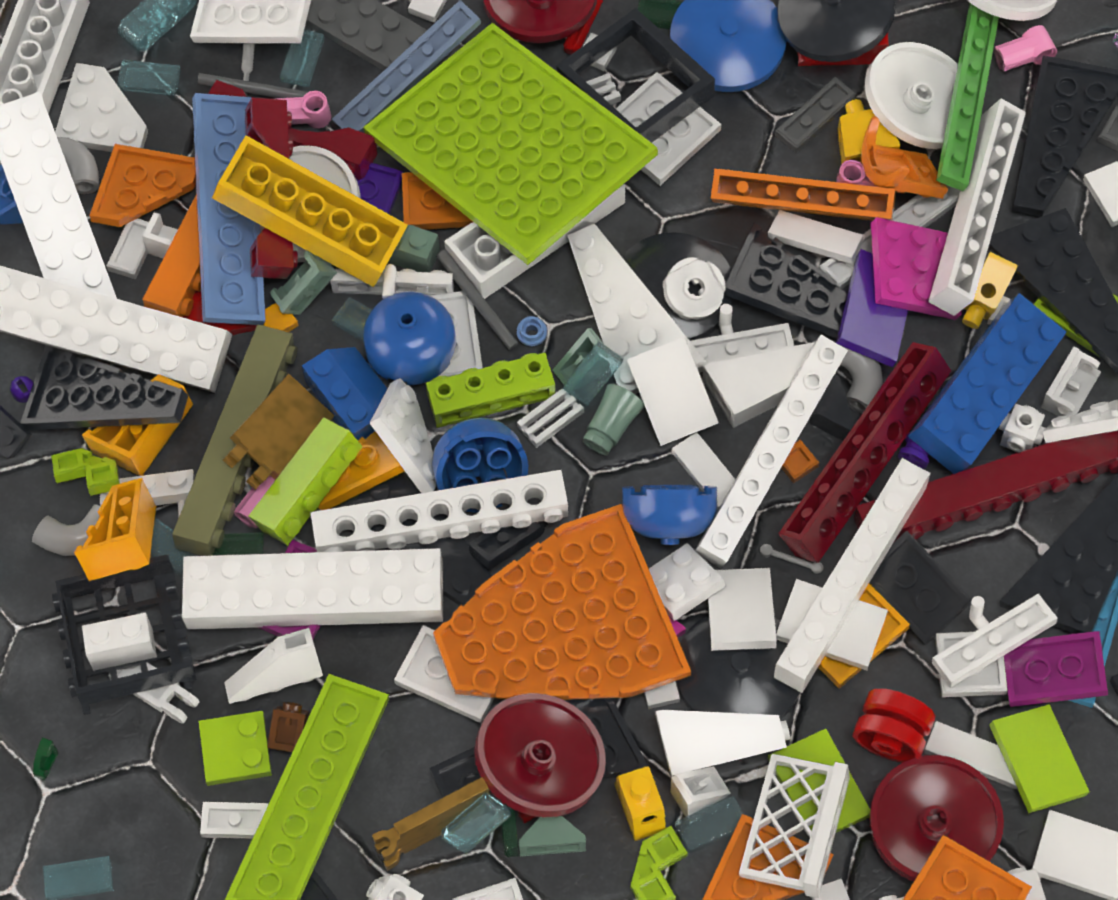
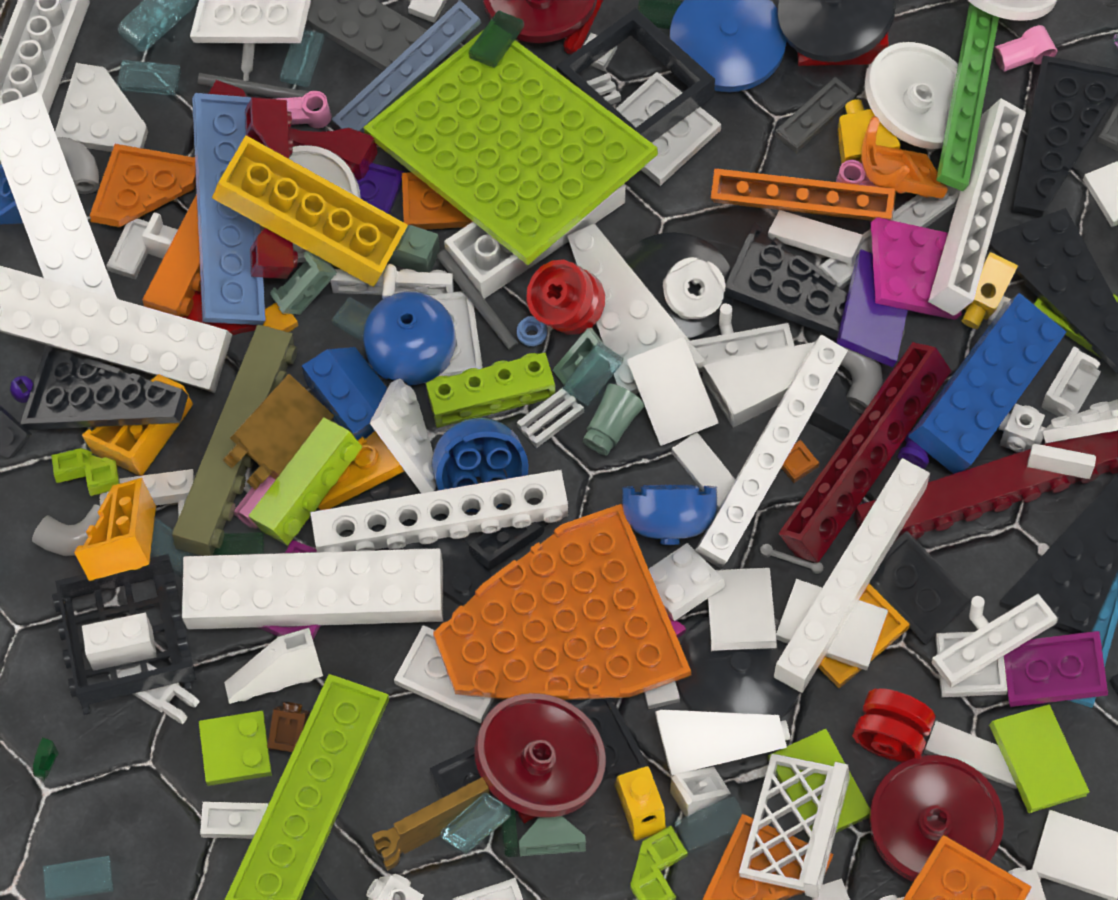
none -> clear green tile [468,10,524,68]
none -> red wheel [527,260,605,335]
none -> white tile [1027,444,1096,479]

